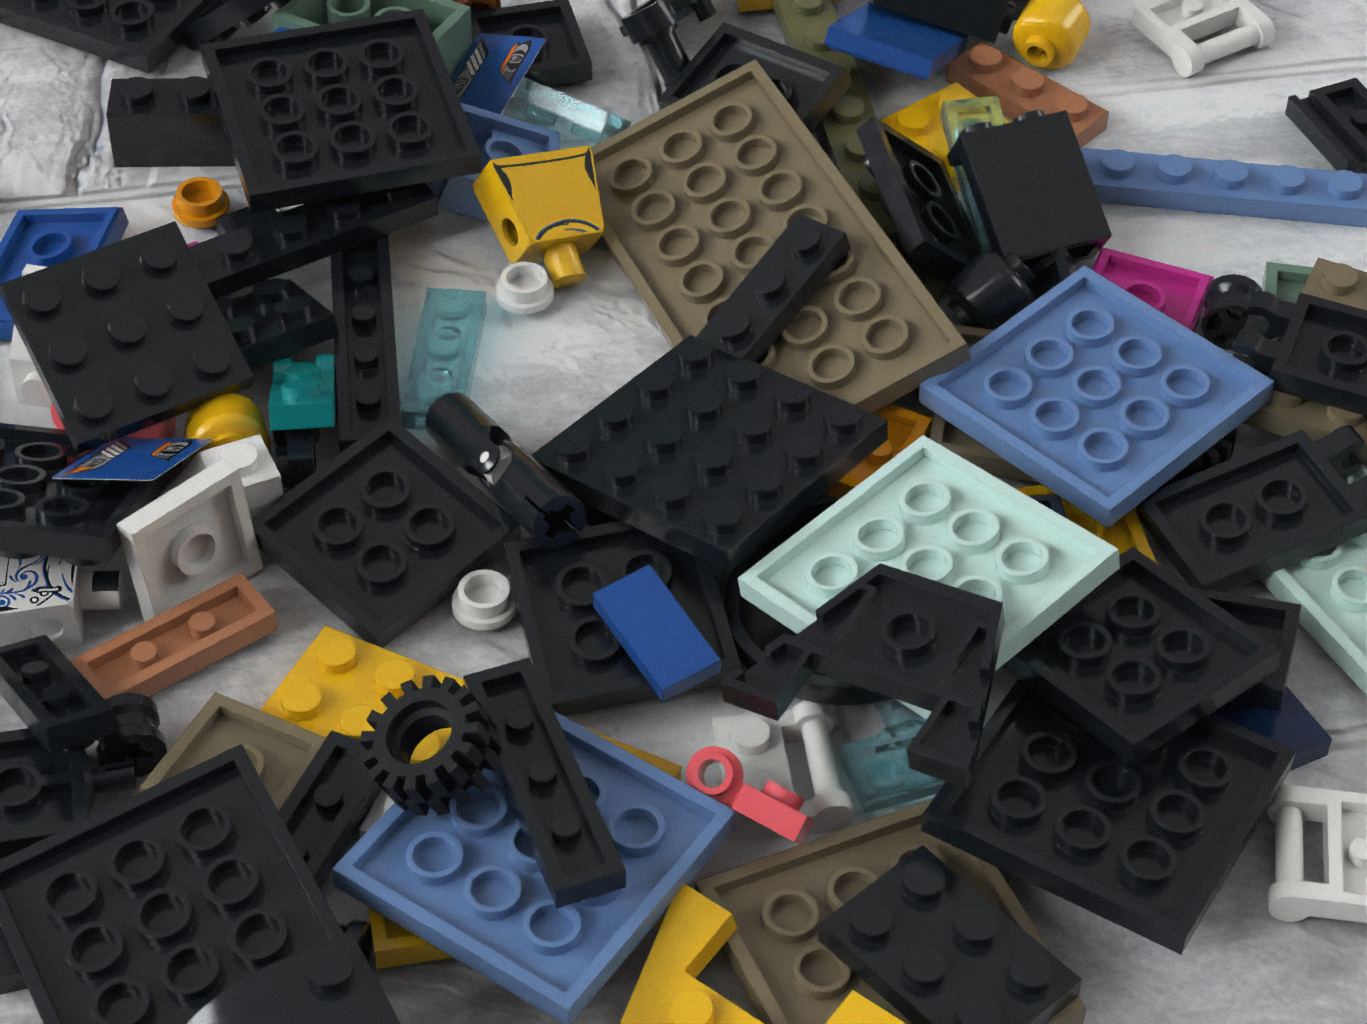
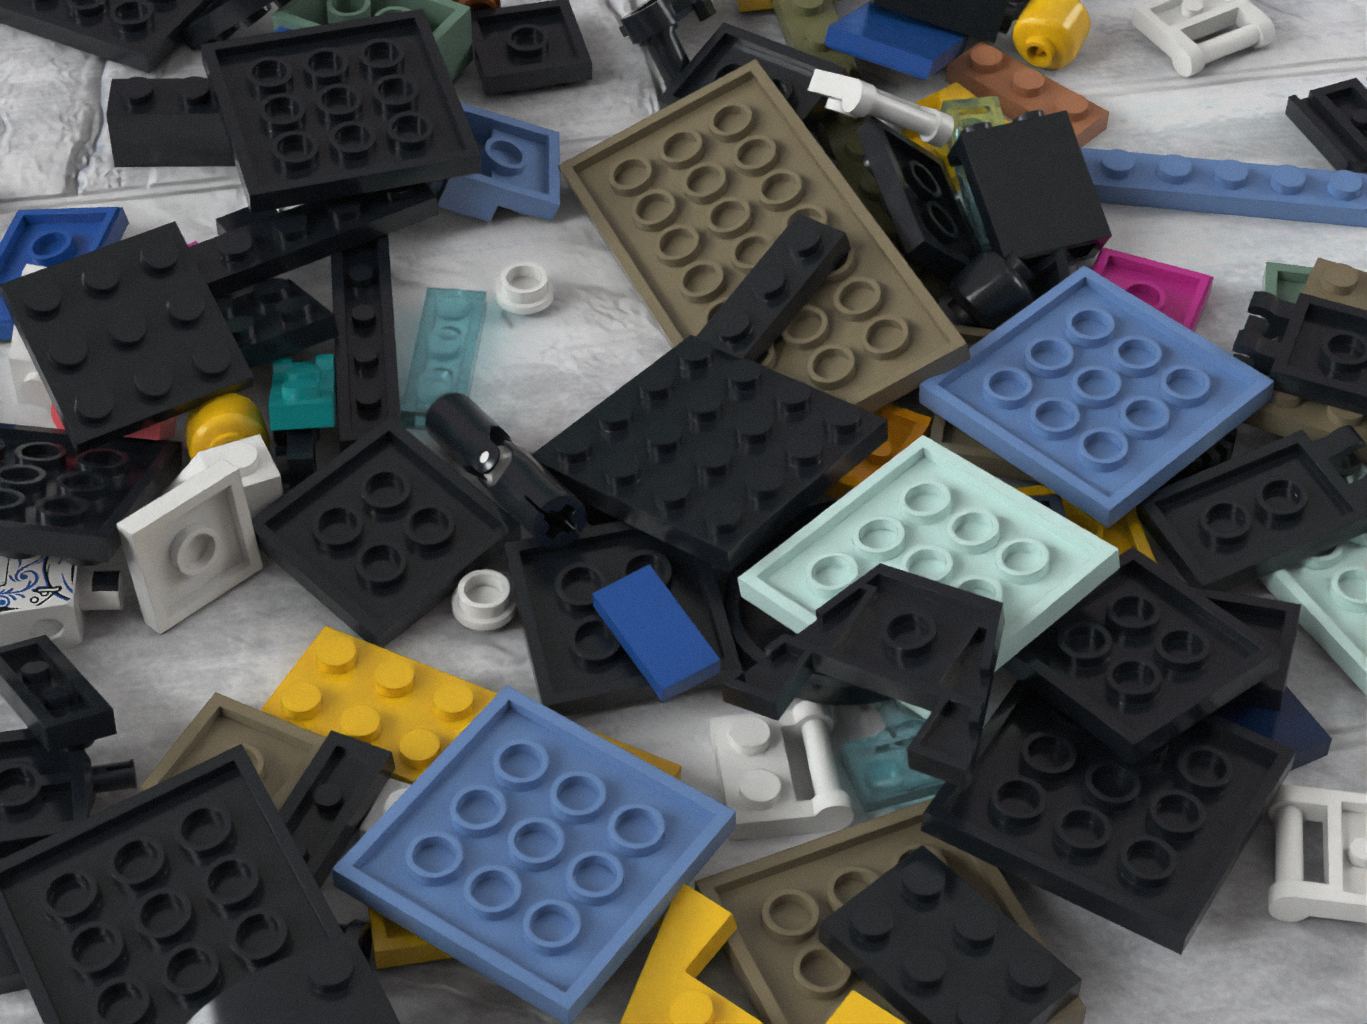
blue sticker [52,438,212,481] -> none
nougat plate [69,573,278,699] -> none
black wheel [96,693,167,778] -> none
light orange plate [172,177,230,229] -> none
black tyre [360,675,501,817] -> none
blue sticker [451,33,545,115] -> none
black plate [463,657,626,909] -> none
yellow torso [472,145,604,288] -> none
clear light blue plate [512,77,631,144] -> none
coral plate [686,746,815,844] -> none
black wheel [1201,274,1262,350] -> none
none -> white plate [808,69,954,147]

